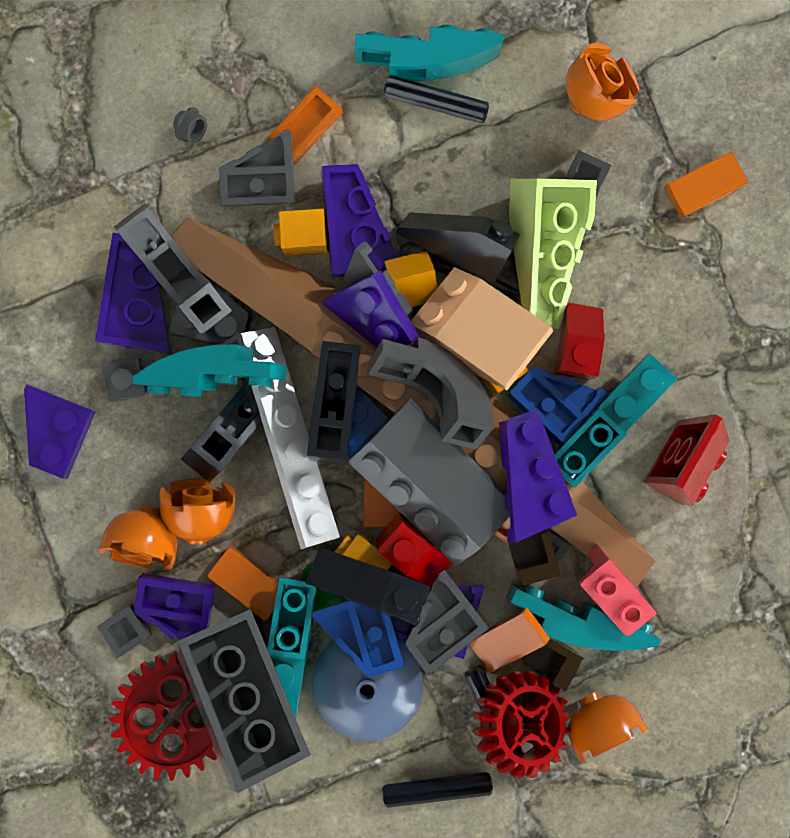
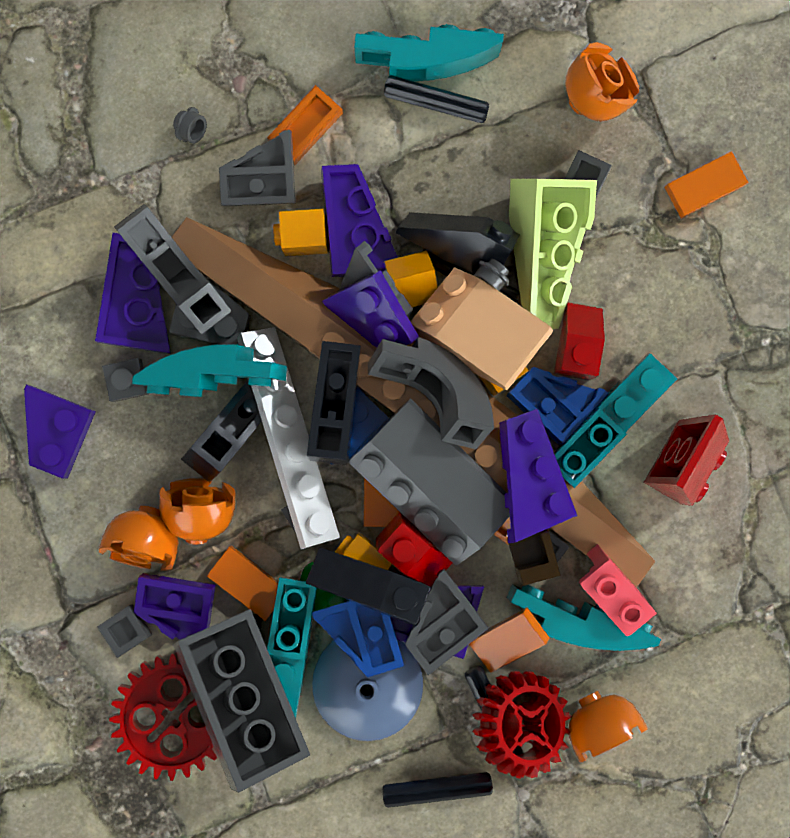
dark brown panel [522,637,584,692] -> none
none -> dark grey plate [474,259,509,291]

